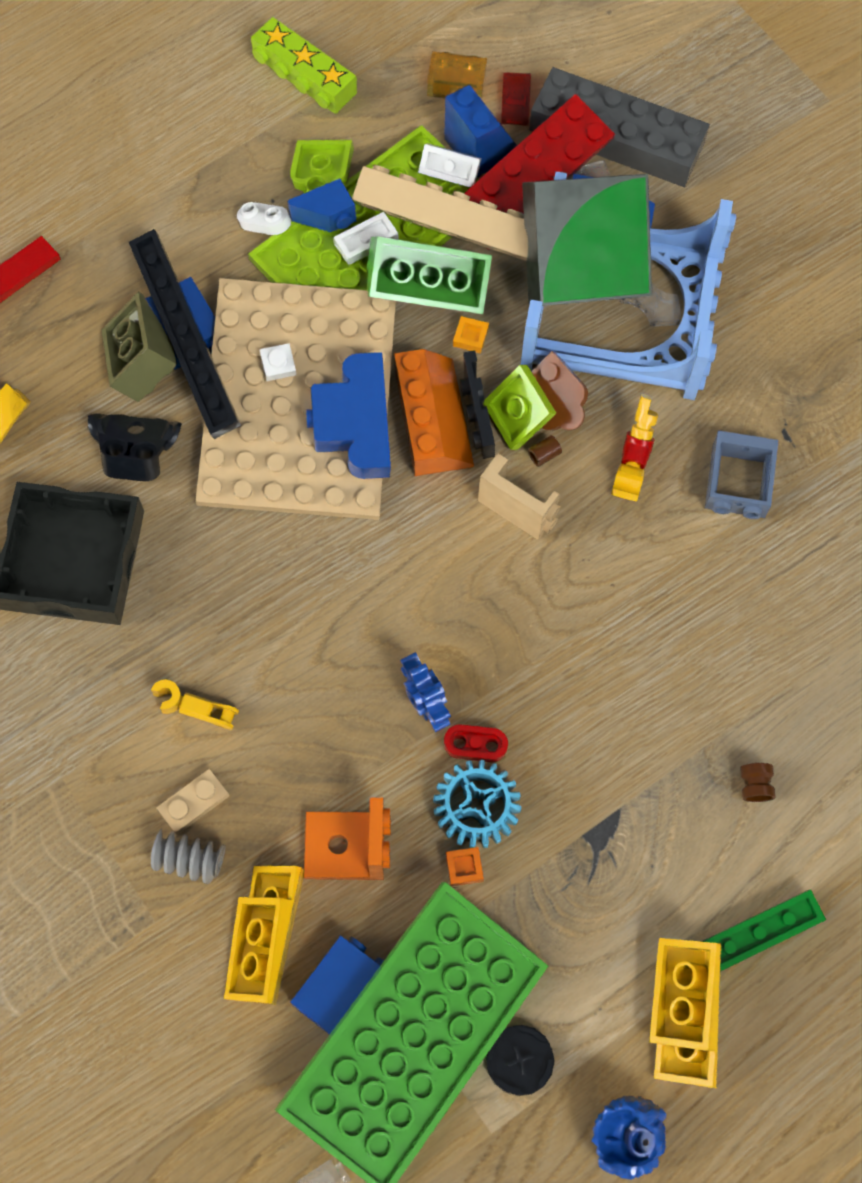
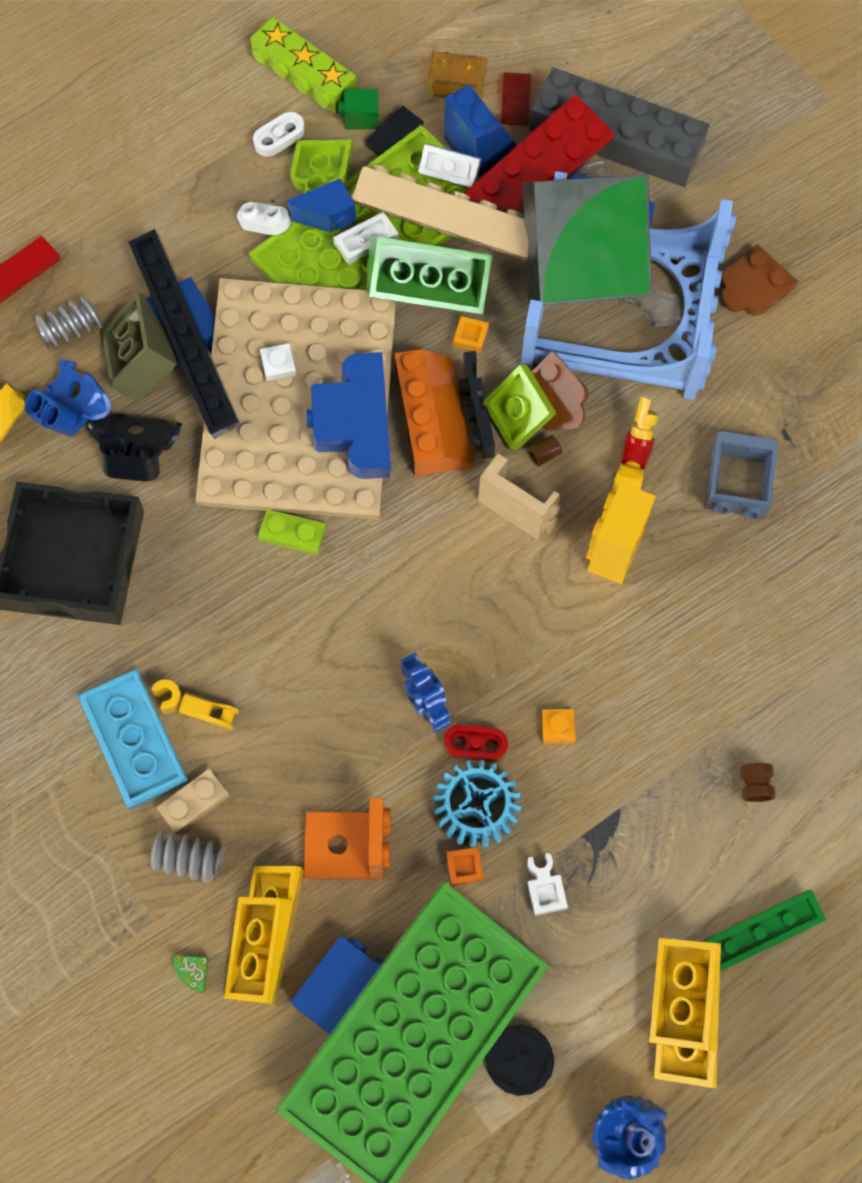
none -> blue piece [25,360,111,437]
none -> light grey piece [35,296,103,350]
none -> medium azure tile [78,668,189,810]
none -> bright green tile [174,955,209,993]
none -> white plate [253,112,305,157]
none -> lime plate [258,509,326,556]
none -> green brick [339,89,379,129]
none -> black tile [365,106,424,156]
none -> white plate [527,853,568,916]
none -> light orange plate [541,709,576,744]
none -> yellow brick [586,482,656,585]
none -> dark orange plate [721,244,798,316]

